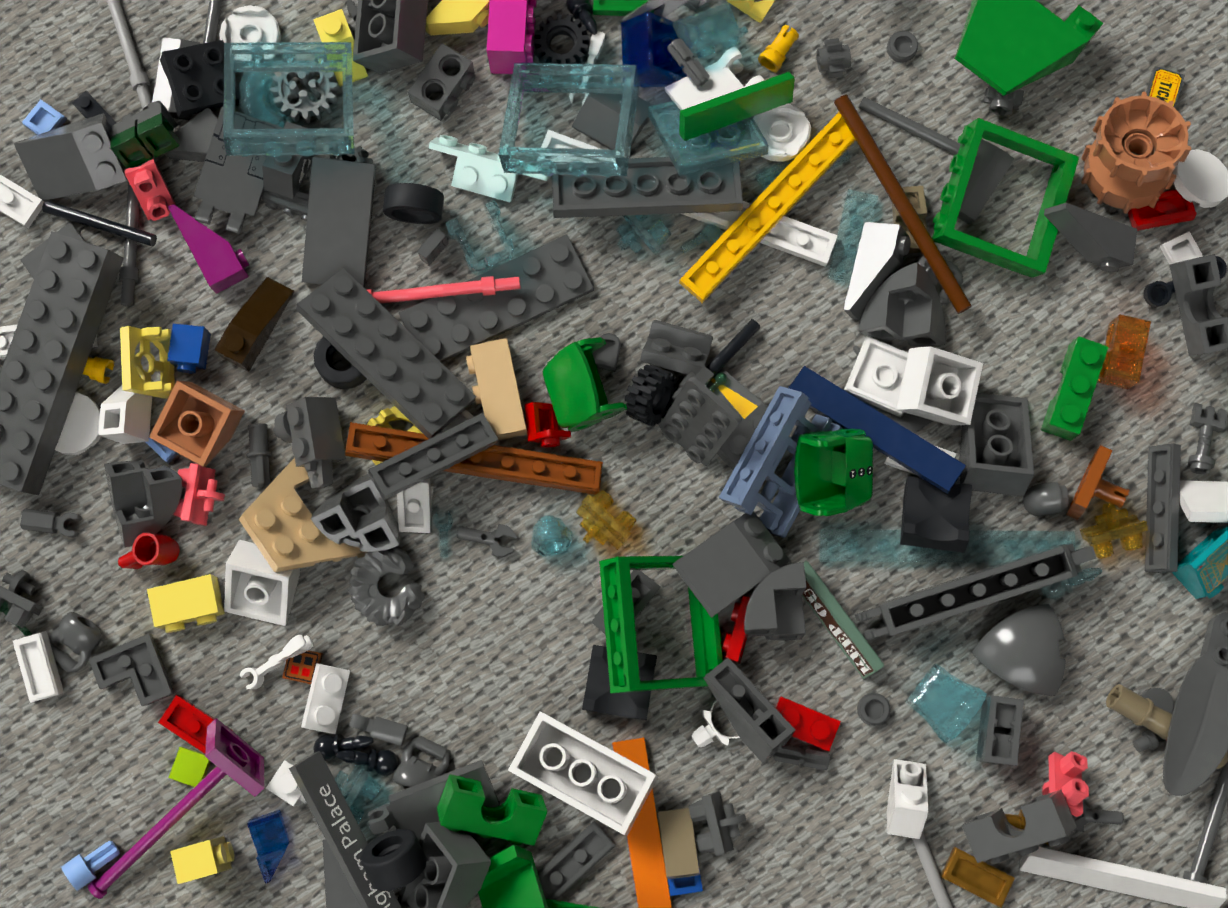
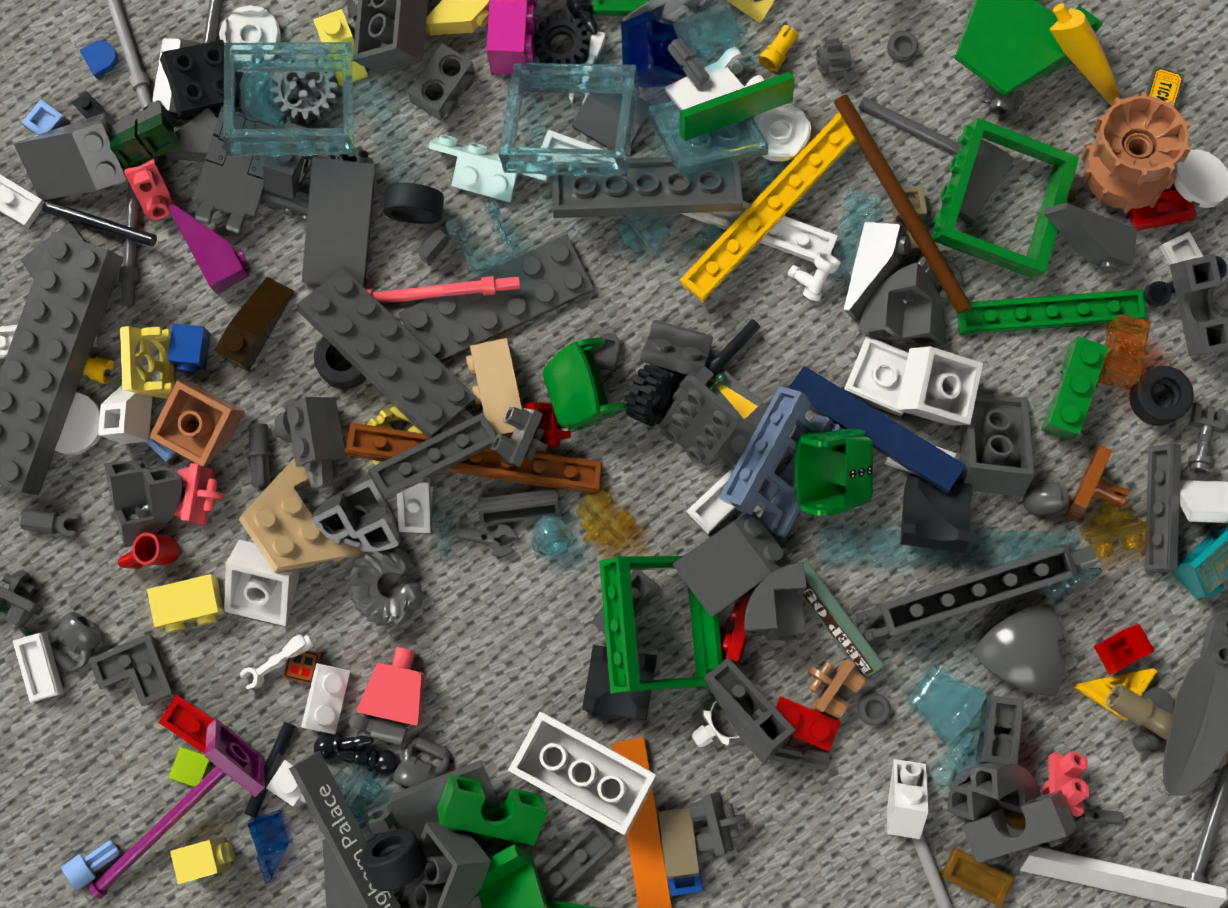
none -> blue tile [80,41,118,79]
none -> black bar [244,721,296,818]
none -> coral torso [357,647,425,726]
none -> dark grey piece [478,489,560,526]
none -> dark grey hips [491,407,548,467]
none -> white tile [686,469,735,535]
none -> white piece [788,252,840,301]
none -> medium nougat hips [808,658,866,718]
none -> clear light blue bar [931,732,975,785]
none -> dark grey brick [947,762,1040,821]
none -> green tile [957,289,1147,335]
none -> yellow piece [1050,3,1121,106]
none -> yellow tile [1073,668,1157,721]
none -> red bracket [1093,623,1154,675]
none -> black tyre [1129,366,1194,426]

